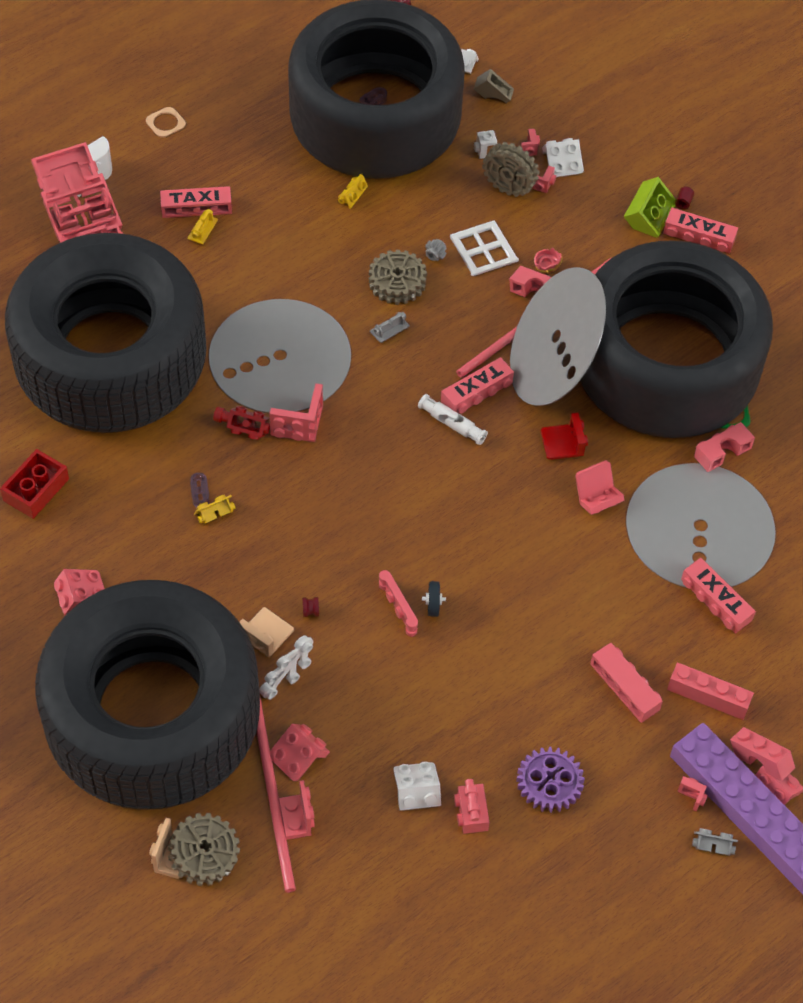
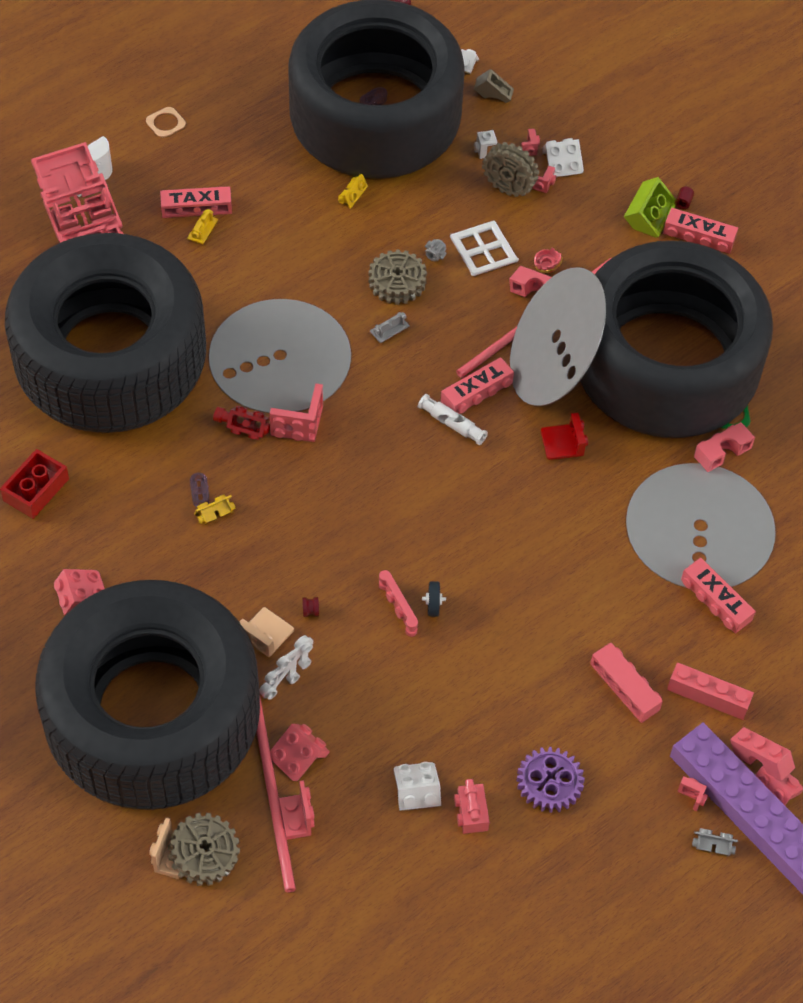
coral bracket [575,460,624,515] -> none

